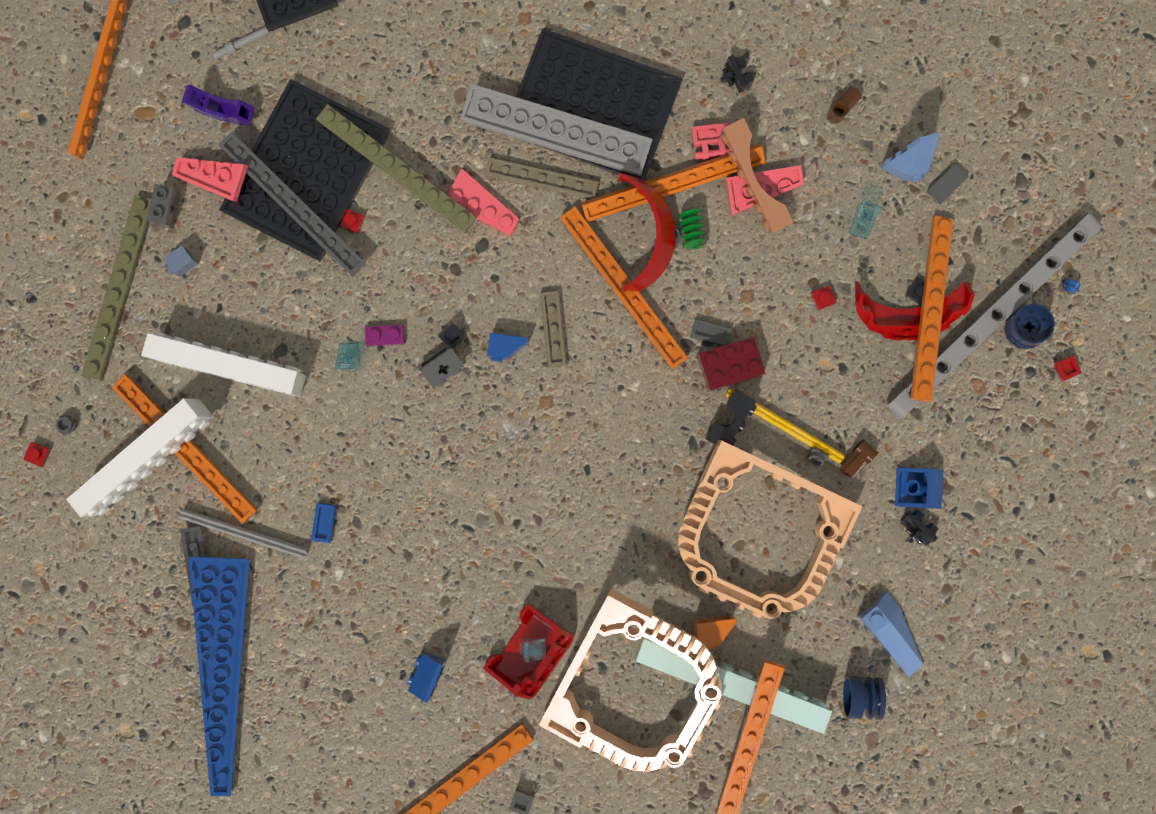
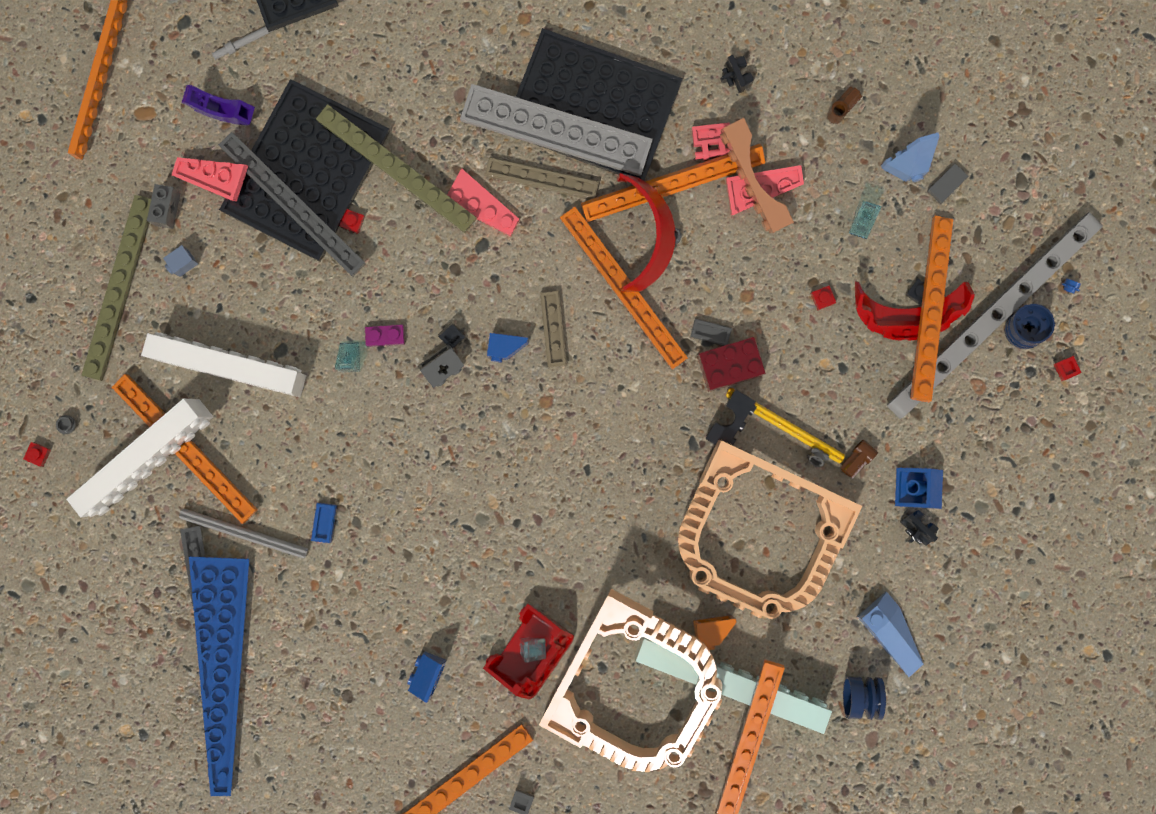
green piece [679,208,706,250] -> none

